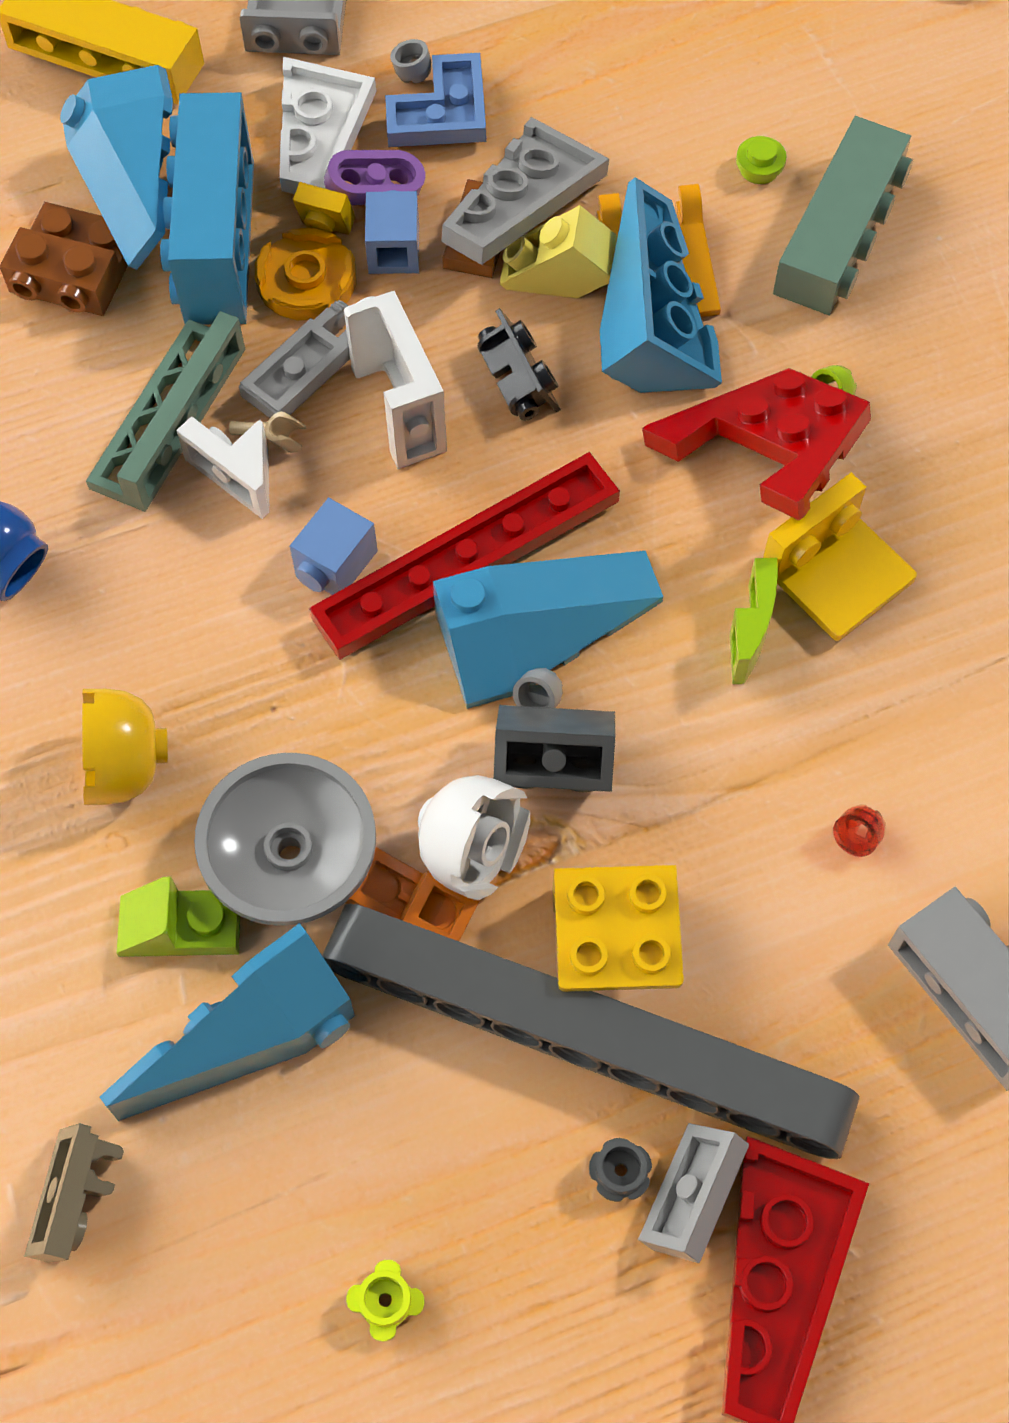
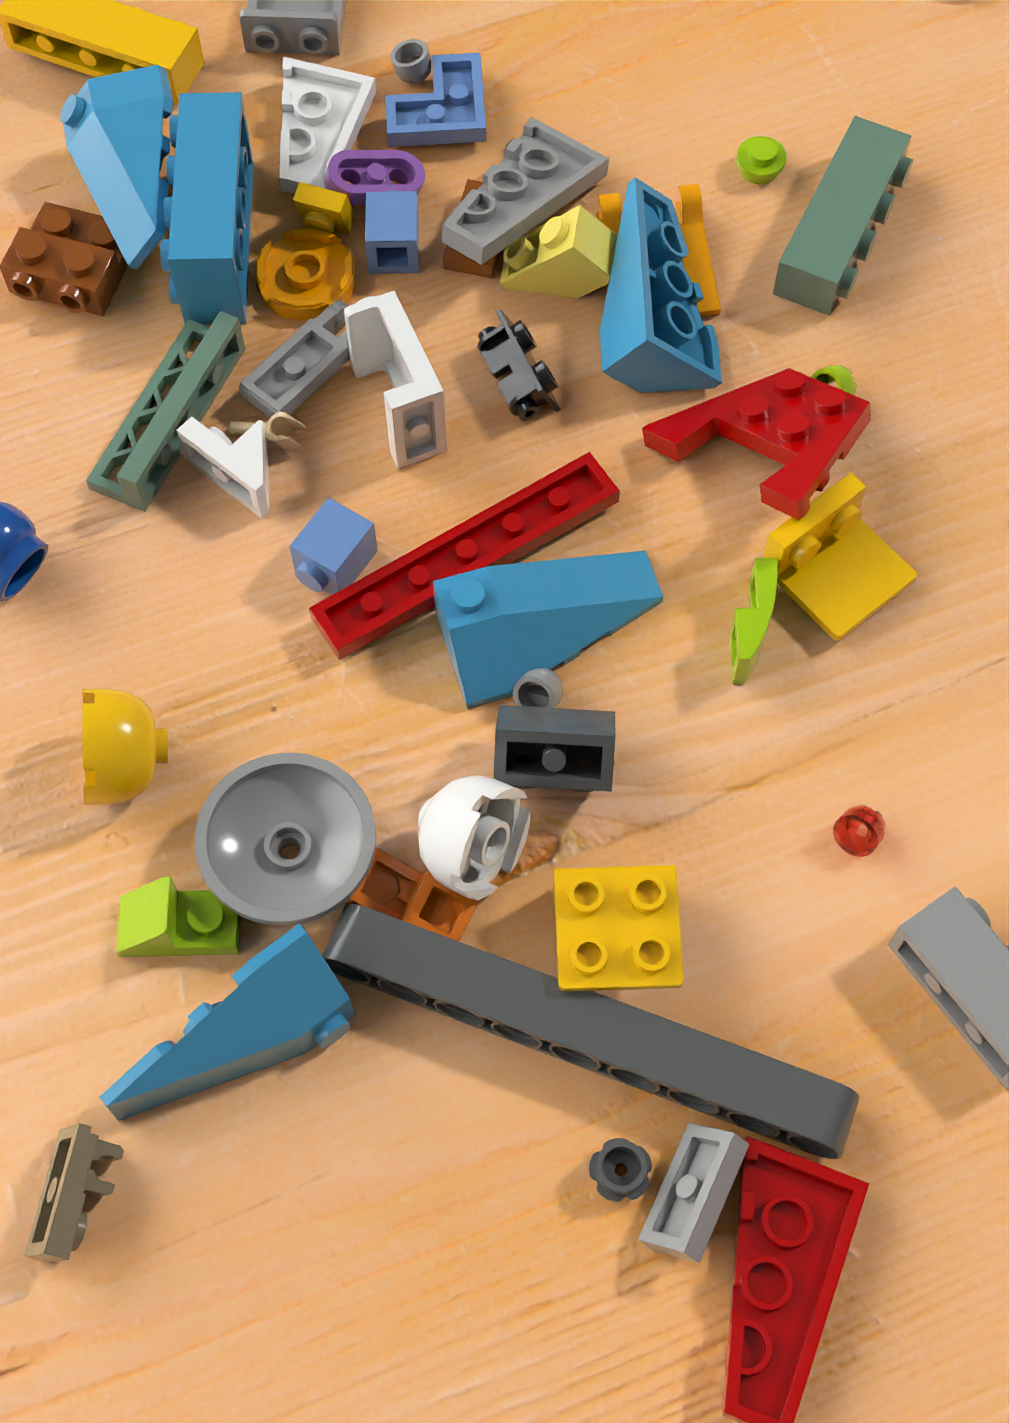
neon yellow plate [346,1260,425,1342] -> none

